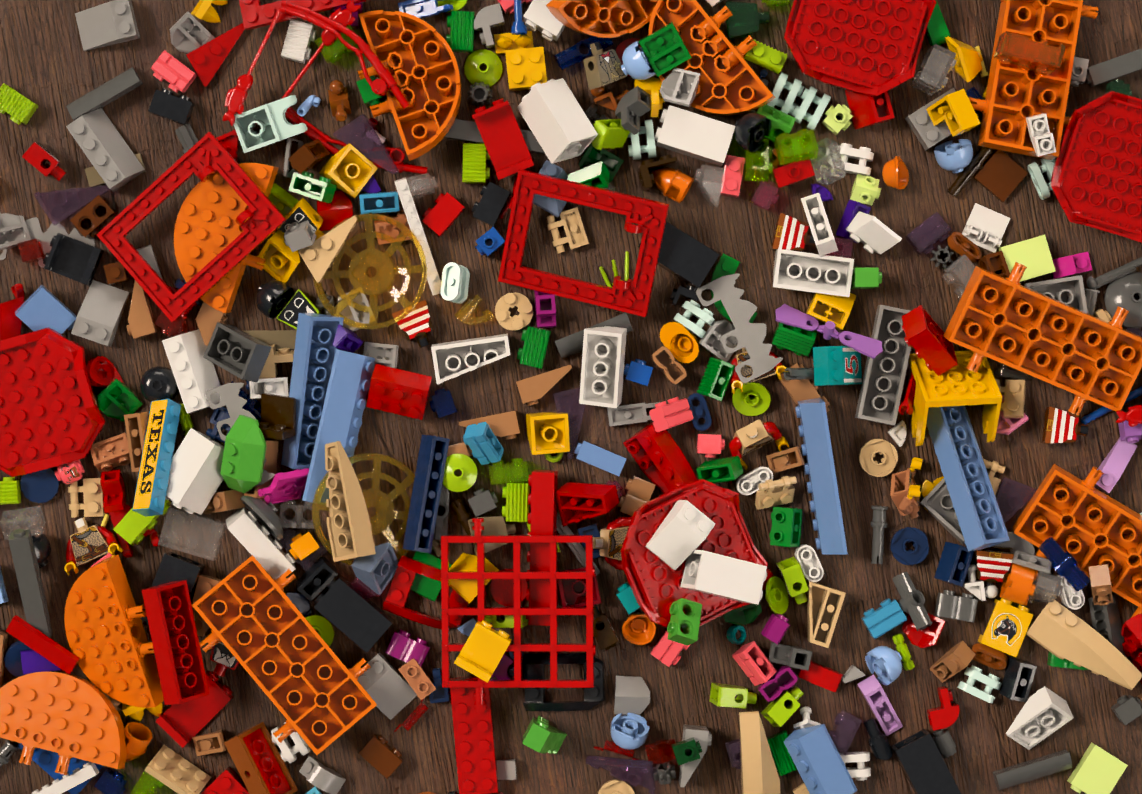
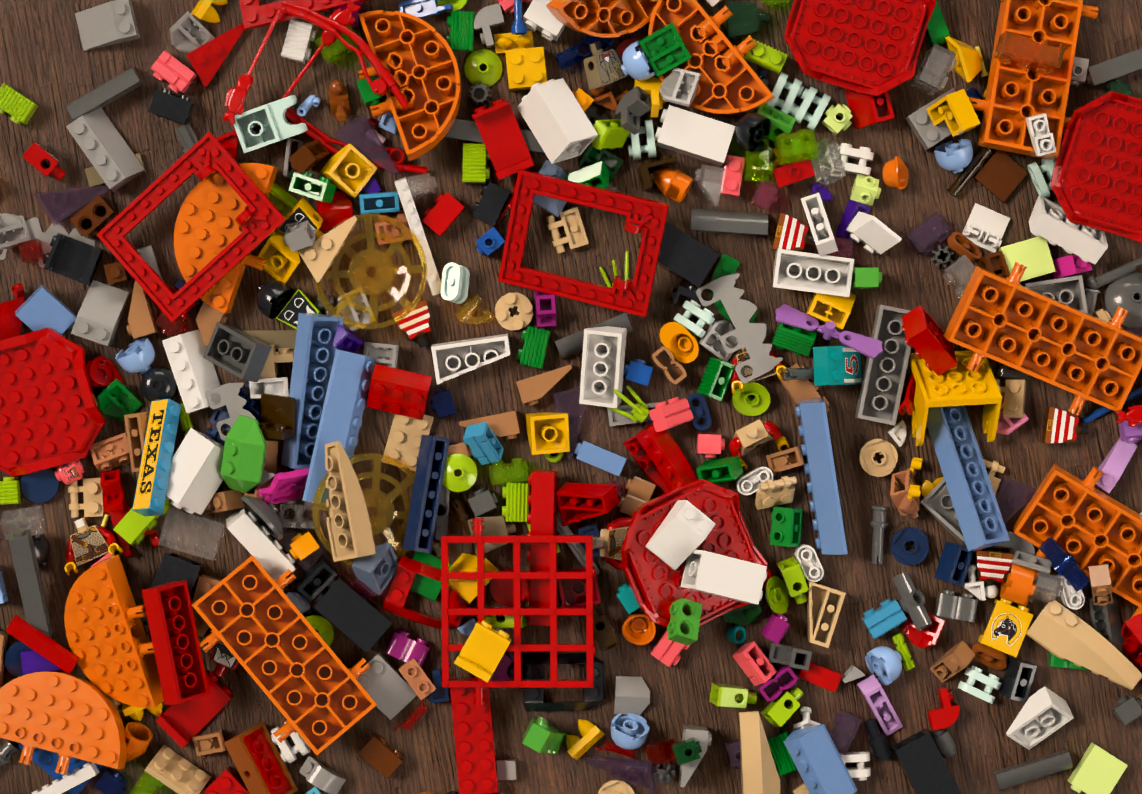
none -> light blue cylinder [115,338,155,374]
none -> light blue tile [378,112,397,135]
none -> tan plate [381,414,434,472]
none -> yellow tile [566,719,605,760]
none -> light orange brick [571,88,594,113]
none -> lime plant [606,385,650,423]
none -> dark grey brick [690,208,768,236]
none -> white slope [1028,195,1108,264]

